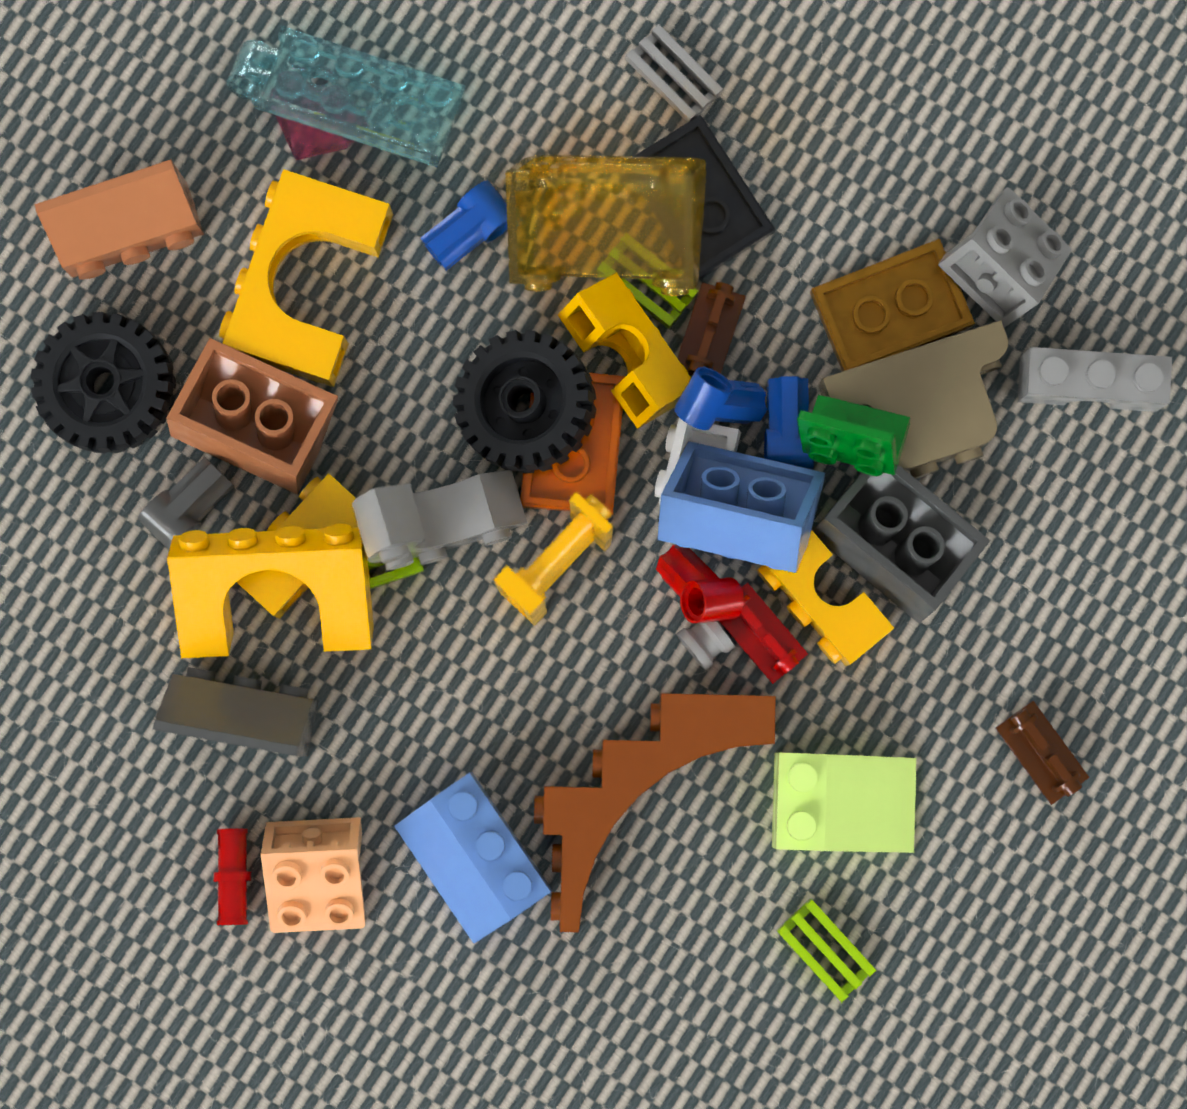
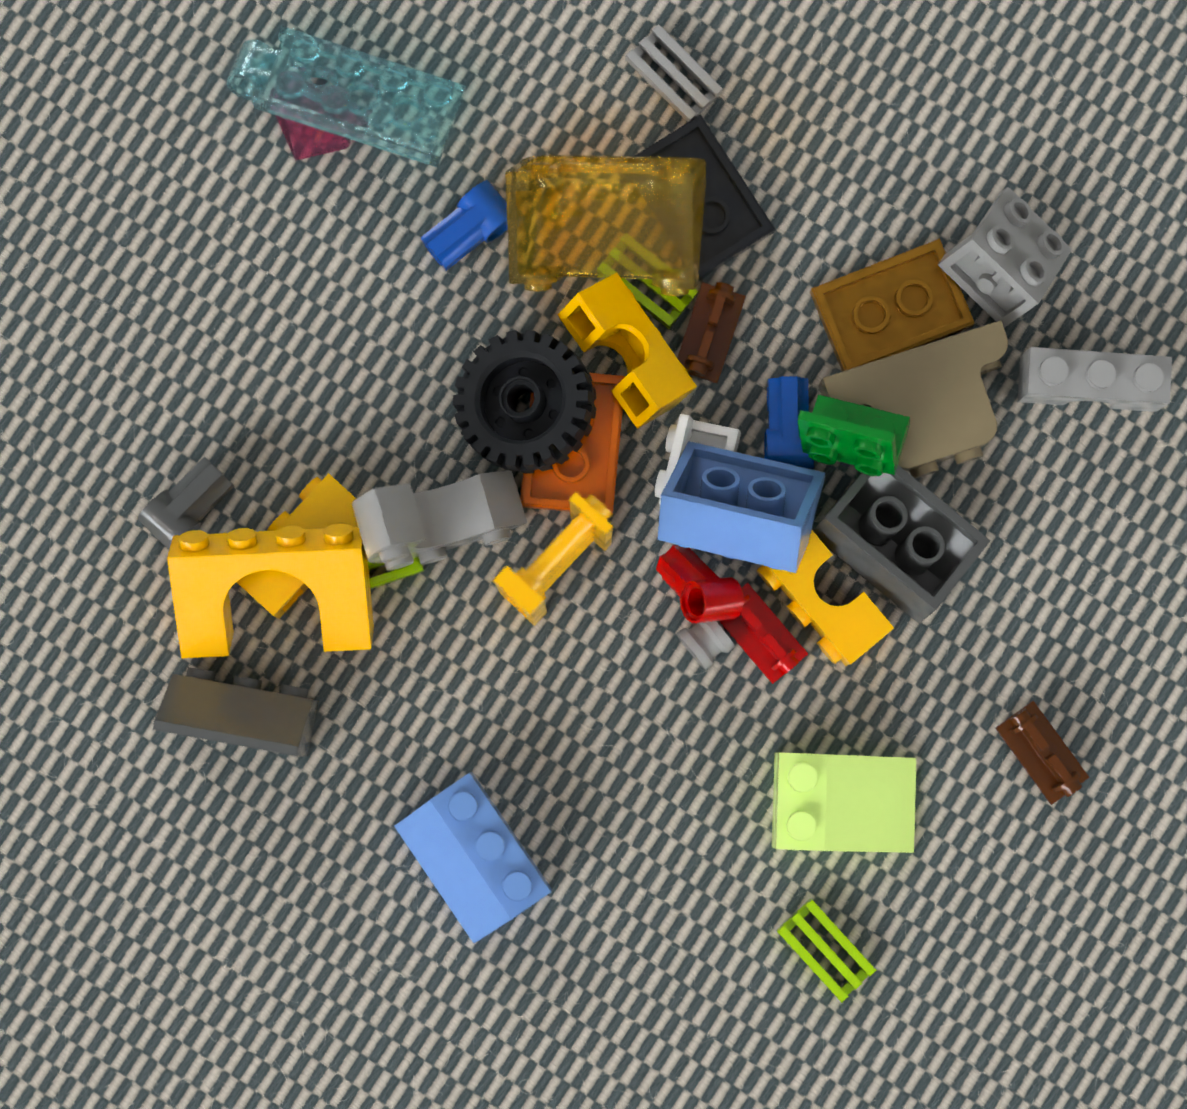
black wheel [31,312,176,454] -> none
nougat slope [34,159,204,280] -> none
nougat slope [166,338,338,495] -> none
red pin [213,828,252,925] -> none
yellow arch [219,169,393,387] -> none
light nougat bracket [261,817,366,933] -> none
dark orange arch [534,693,776,933] -> none
blue piece [674,367,767,430] -> none

